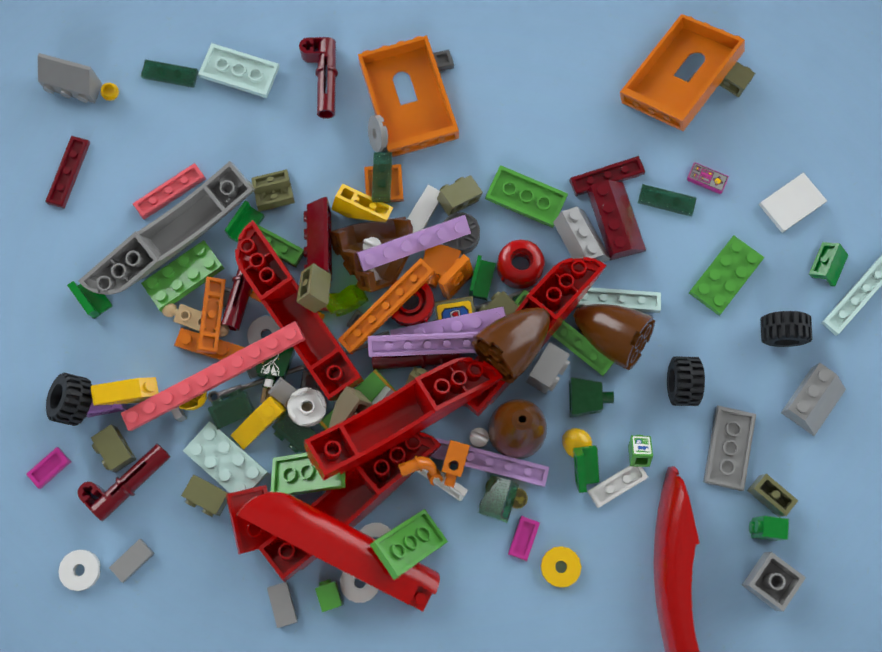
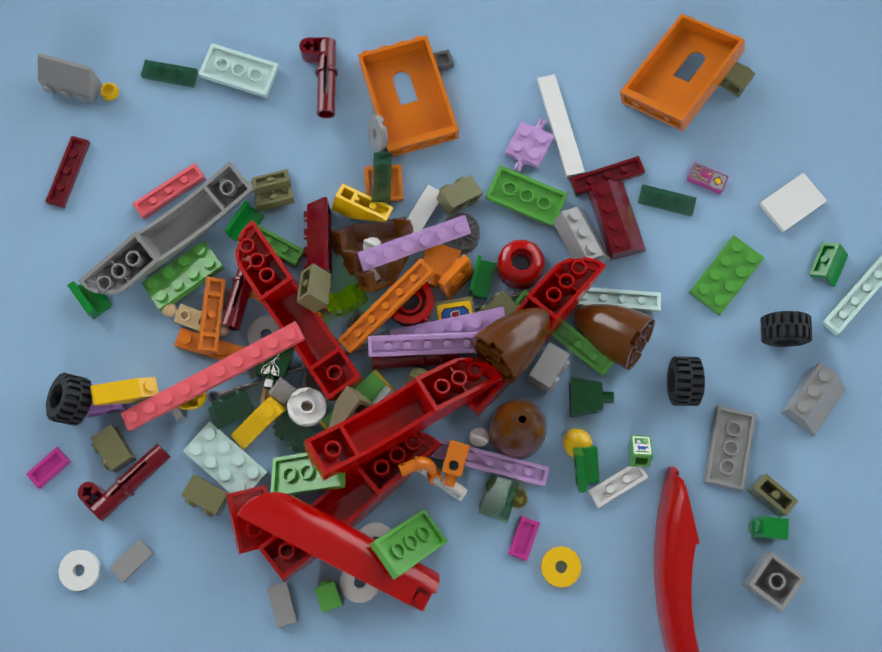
none -> lavender plate [505,118,554,173]
none -> white tile [537,74,585,178]

